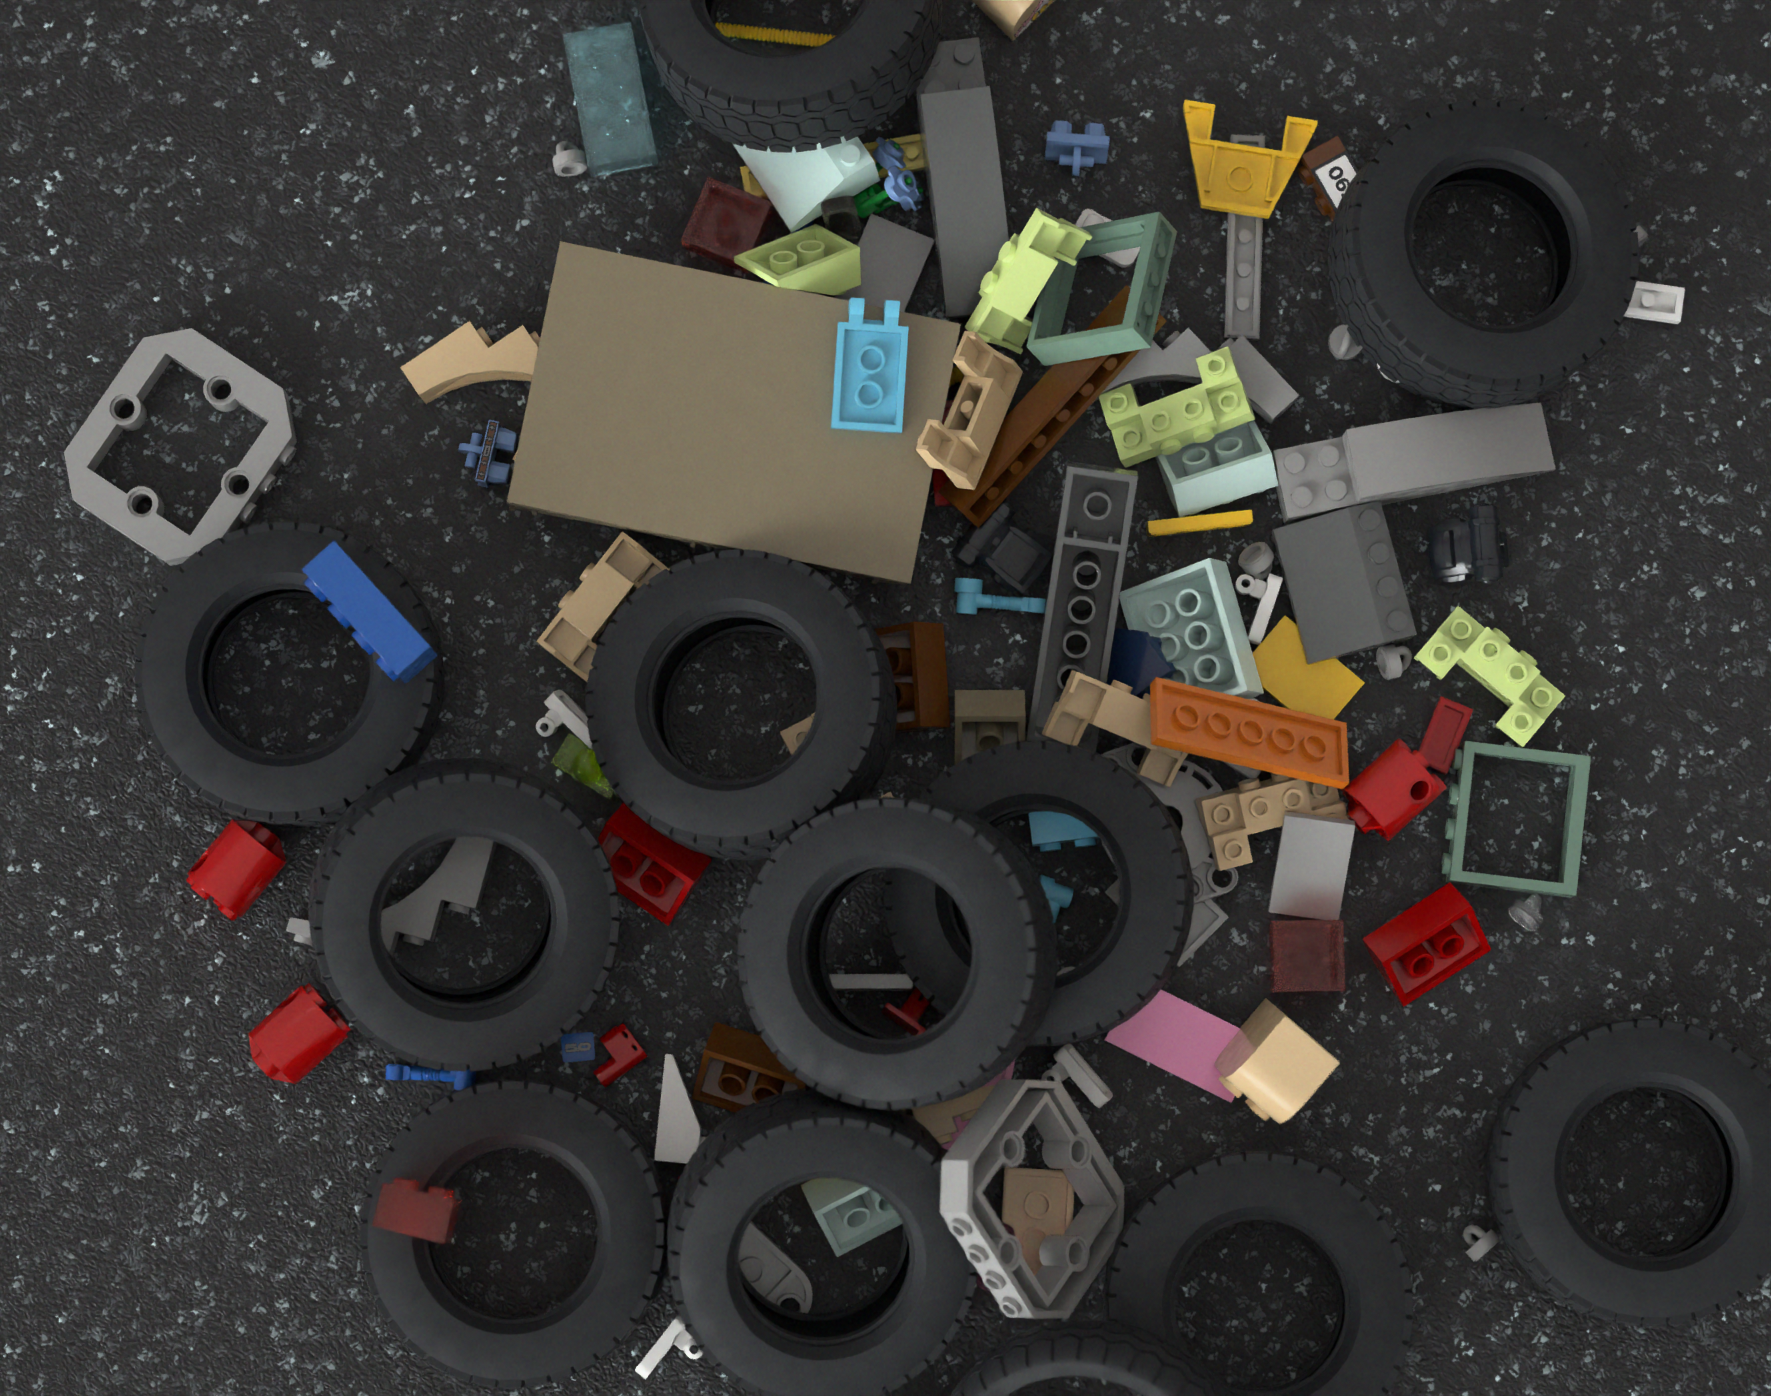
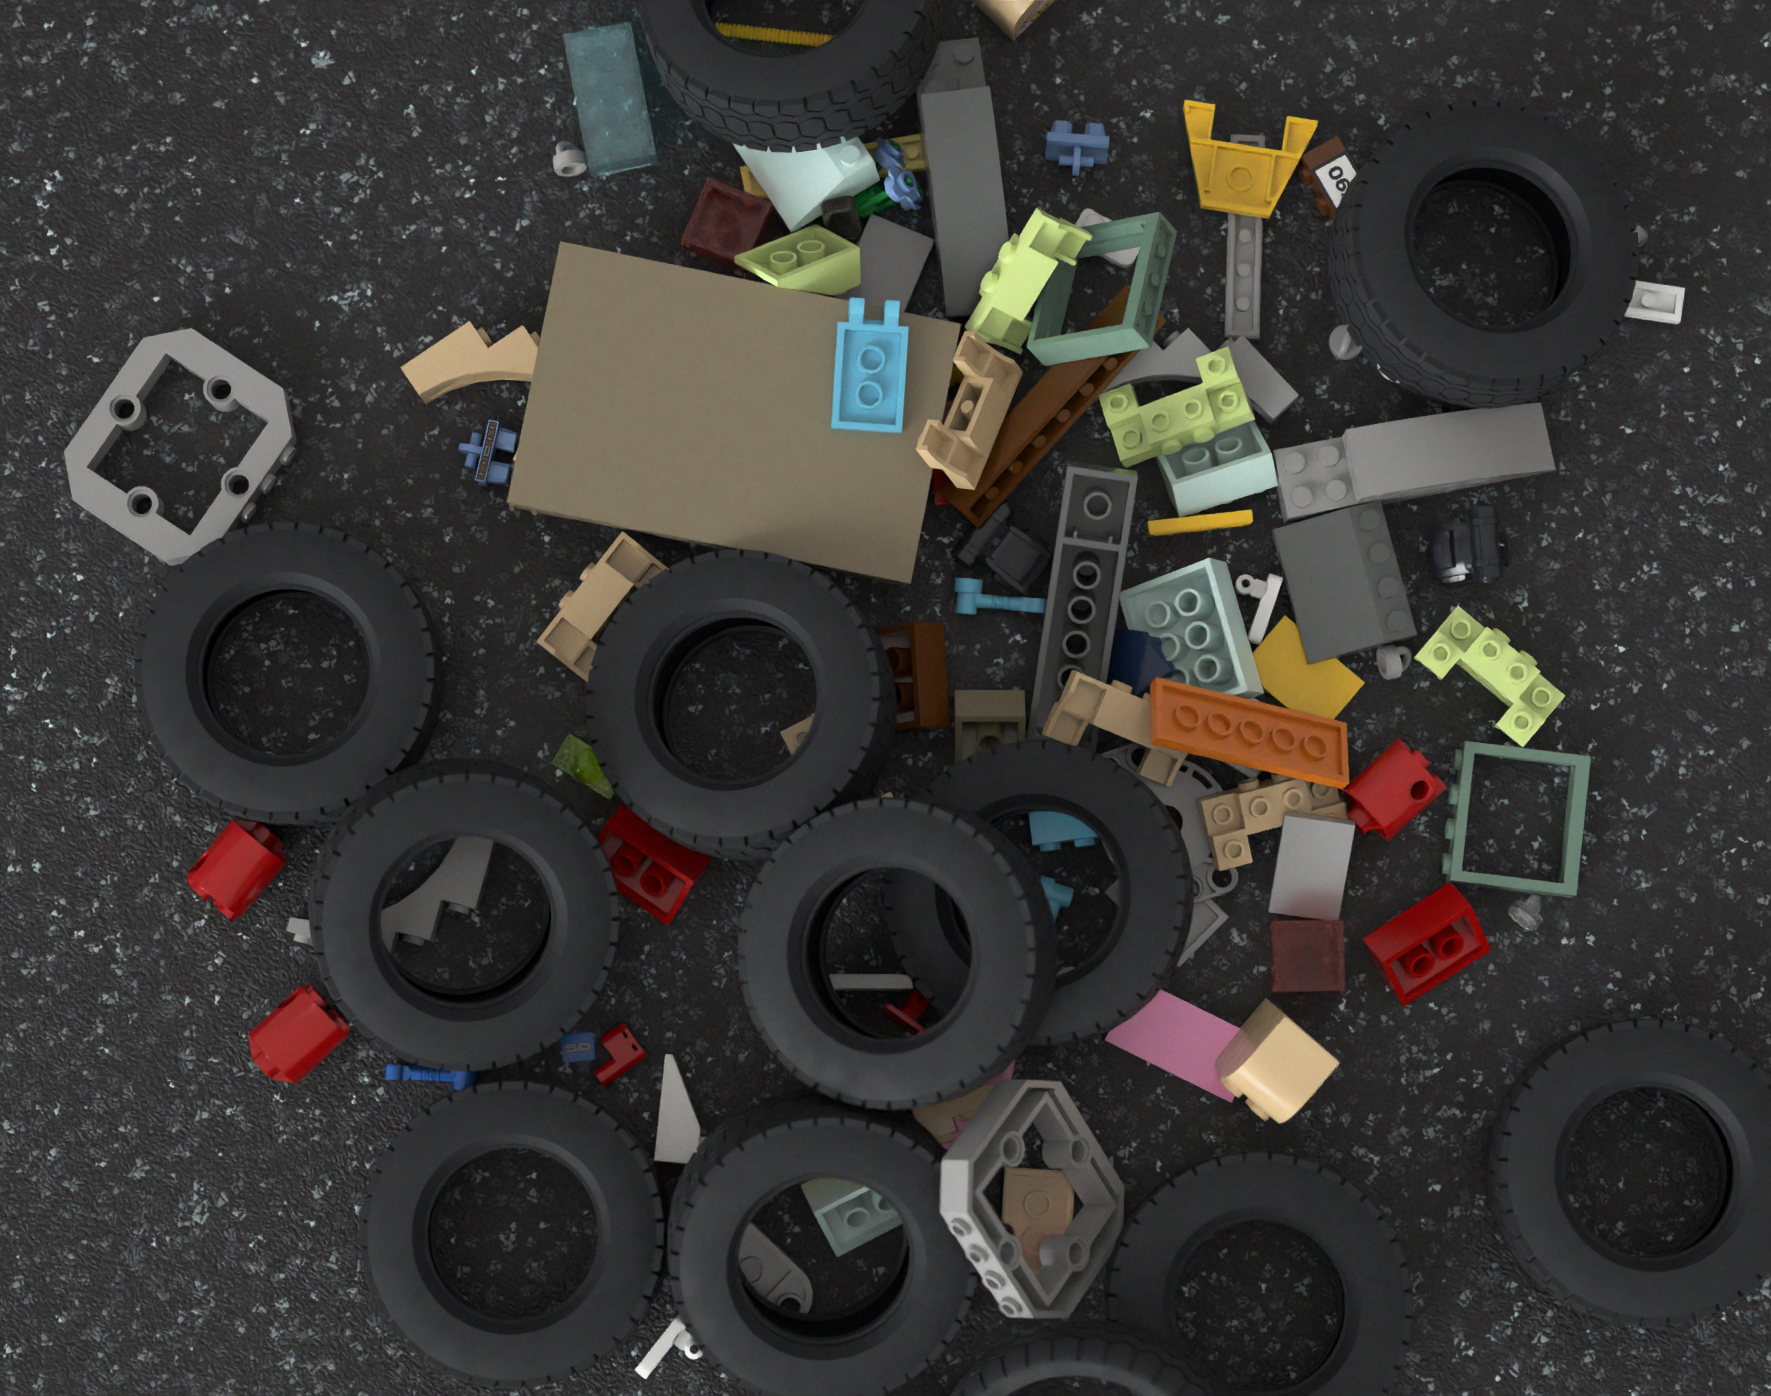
blue brick [301,541,438,683] -> none
clear red brick [372,1177,462,1244] -> none
white piece [536,690,593,749] -> none
reddish brown slope [692,1022,807,1113] -> none
white piece [1041,1043,1113,1108] -> none
light grey tile [1238,542,1274,581] -> none
red tile [1418,696,1473,775] -> none
light grey tile [1463,1225,1500,1262] -> none

